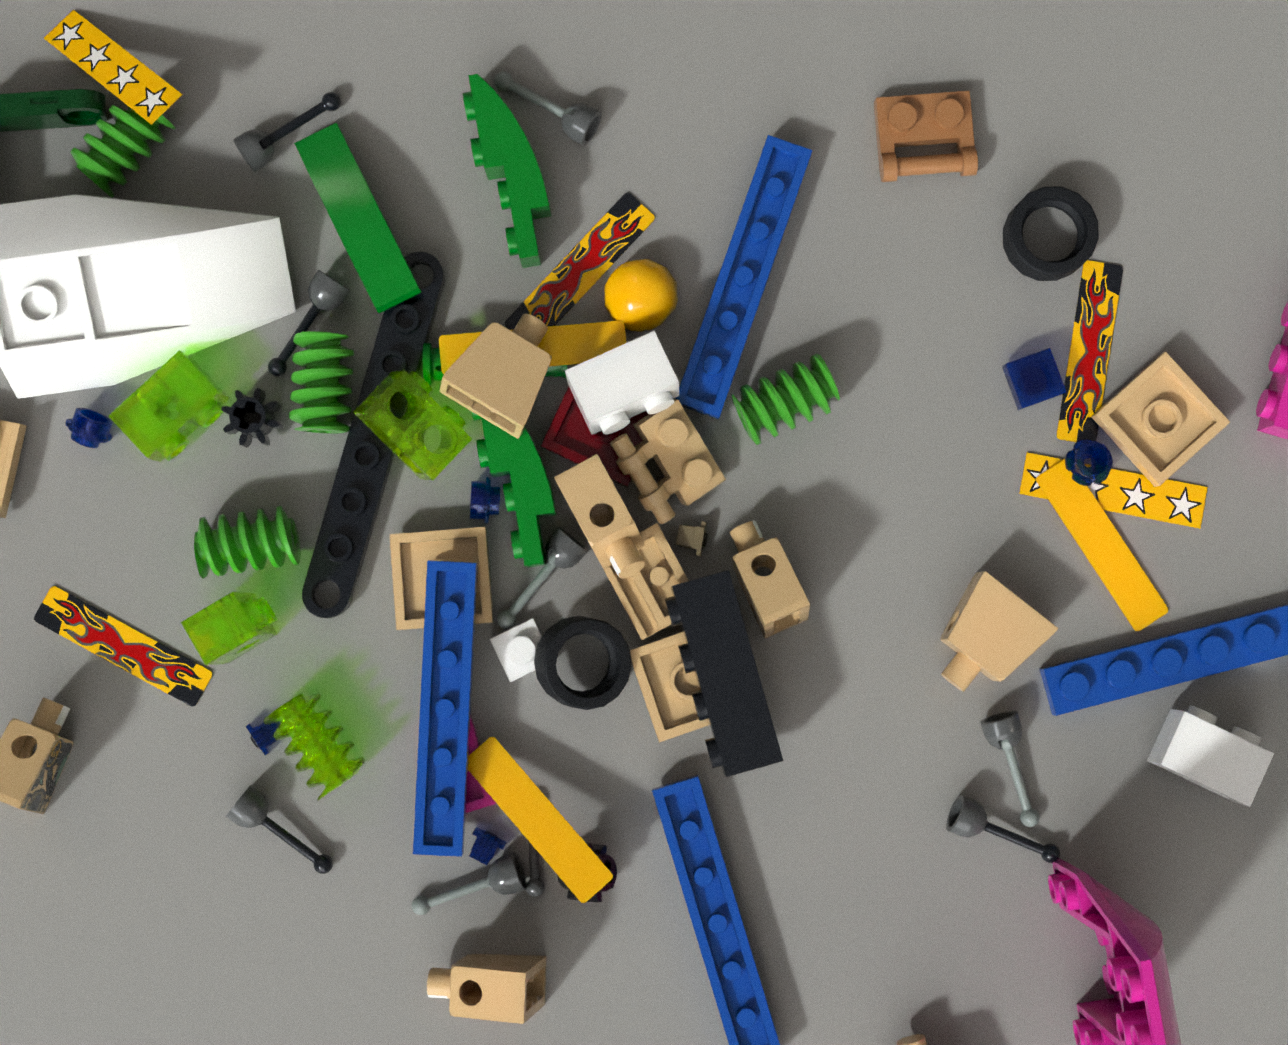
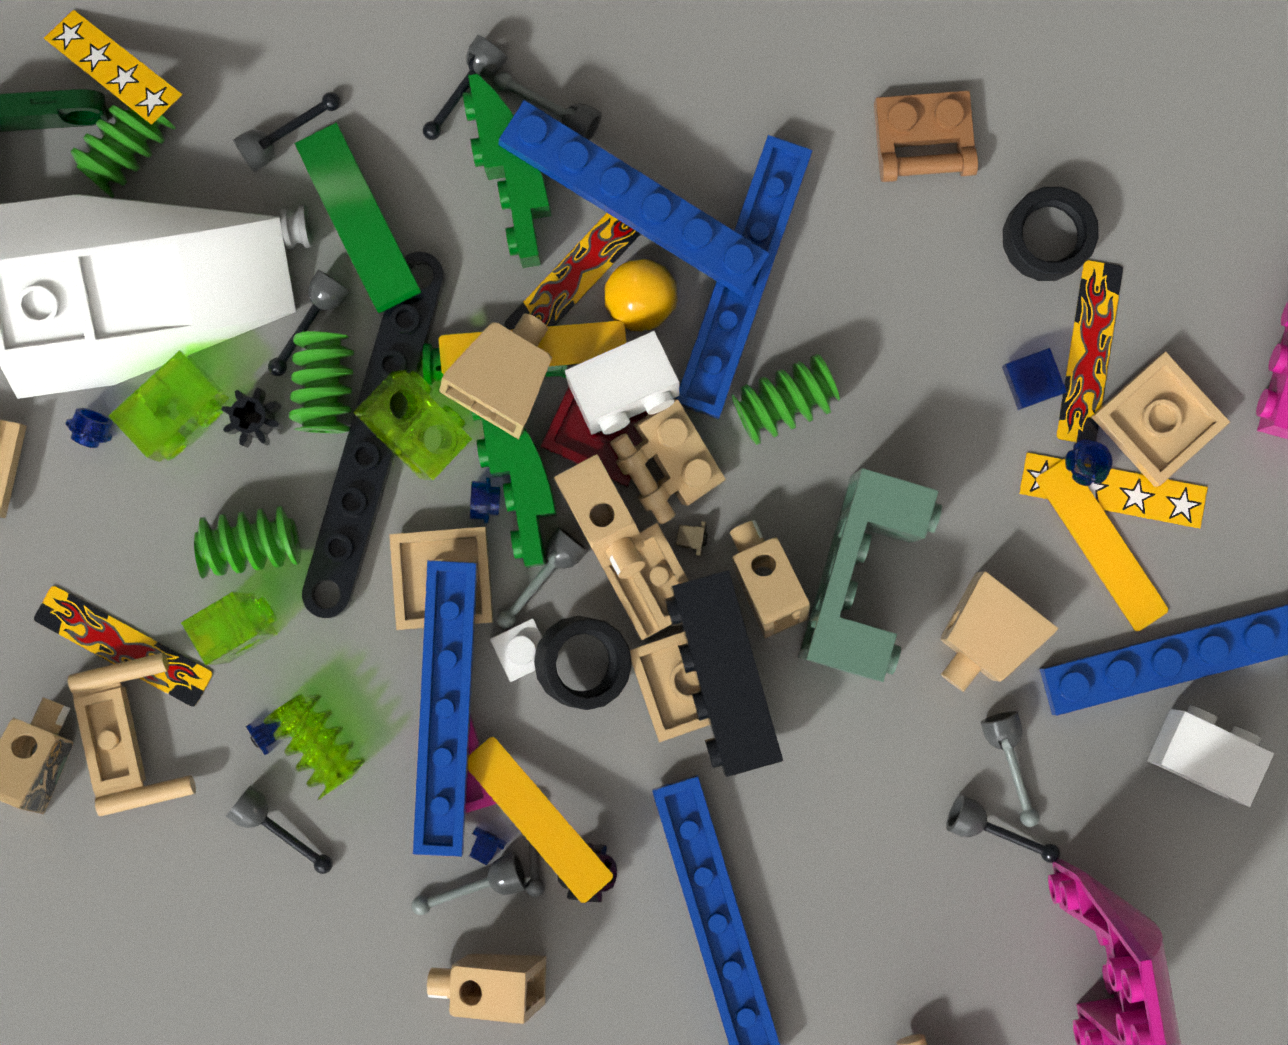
none -> tan plate [68,653,196,817]
none -> light grey bush [280,205,313,250]
none -> hinge [422,35,508,140]
none -> blue plate [498,100,770,297]
none -> sand green plate [798,468,942,682]

